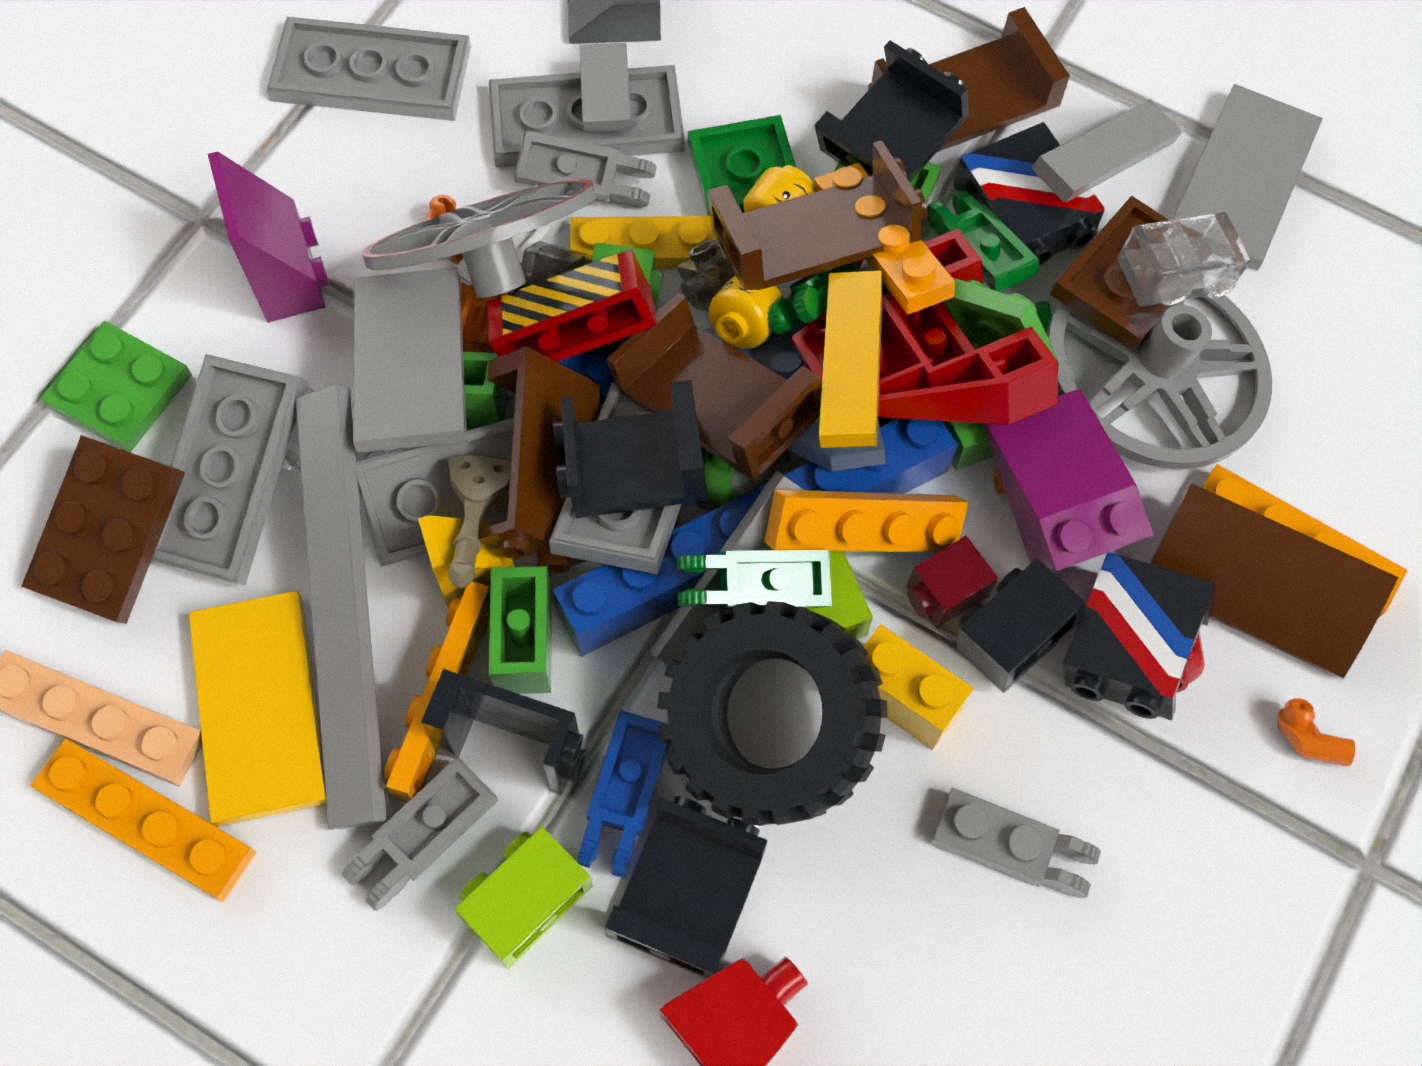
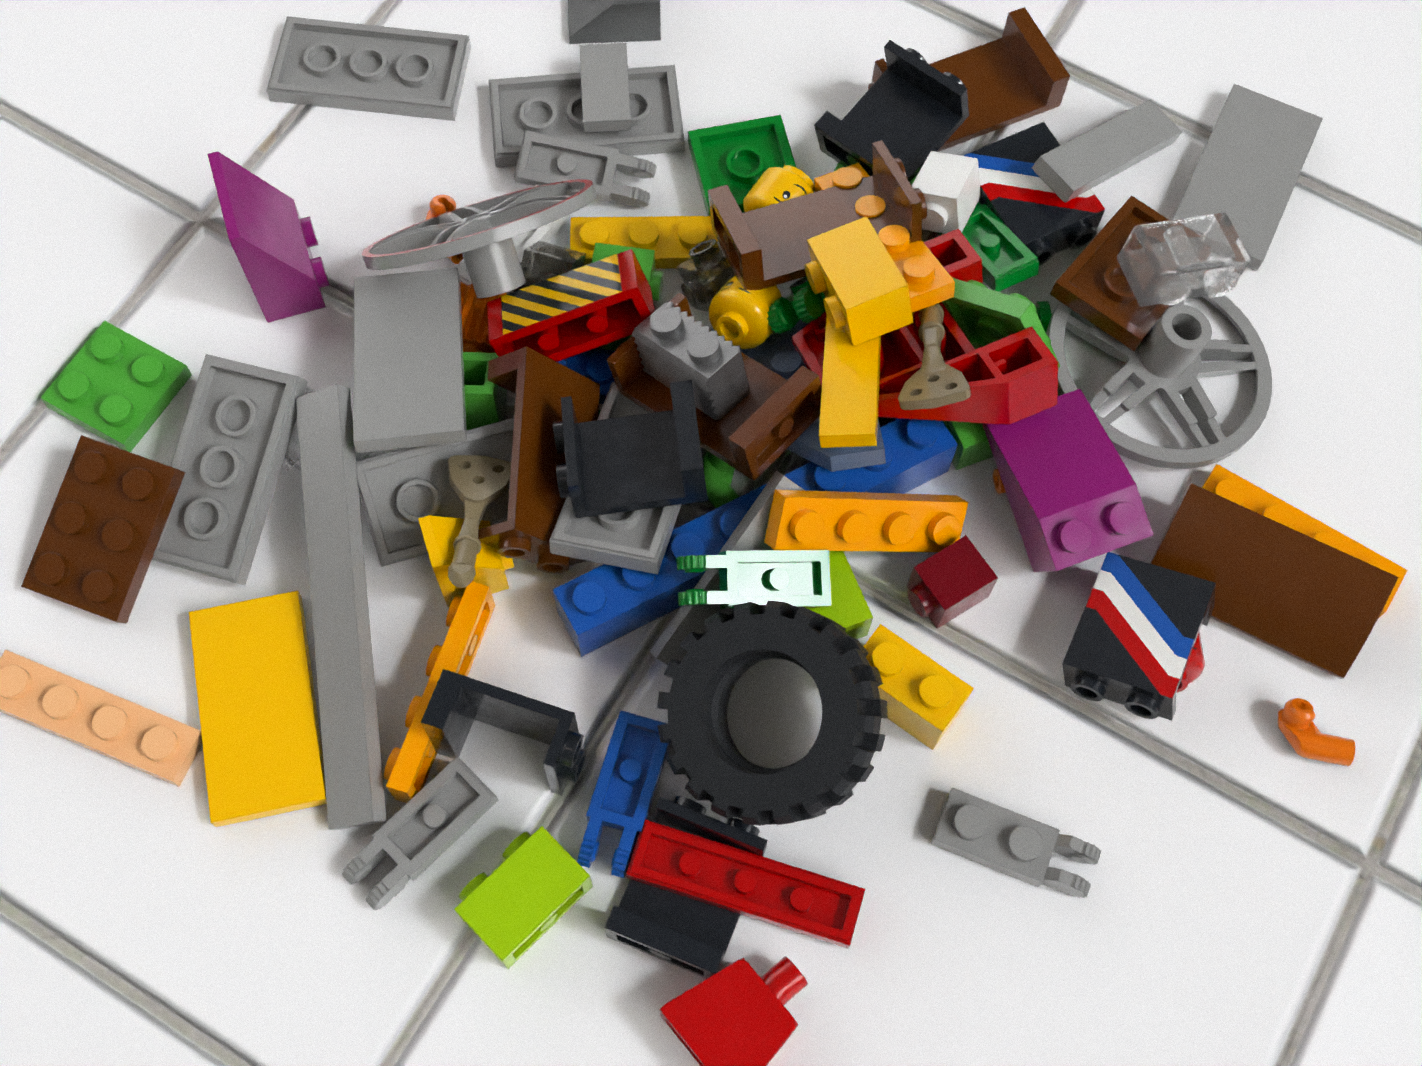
light orange plate [30,738,256,902] -> none
bright green brick [489,566,552,694] -> none
black brick [956,559,1086,693] -> none
none -> red tile [626,820,865,948]
none -> flat silver brick [632,302,750,420]
none -> yellow brick [804,216,913,346]
none -> dark tan piece [898,303,971,410]
none -> white brick [912,151,981,233]

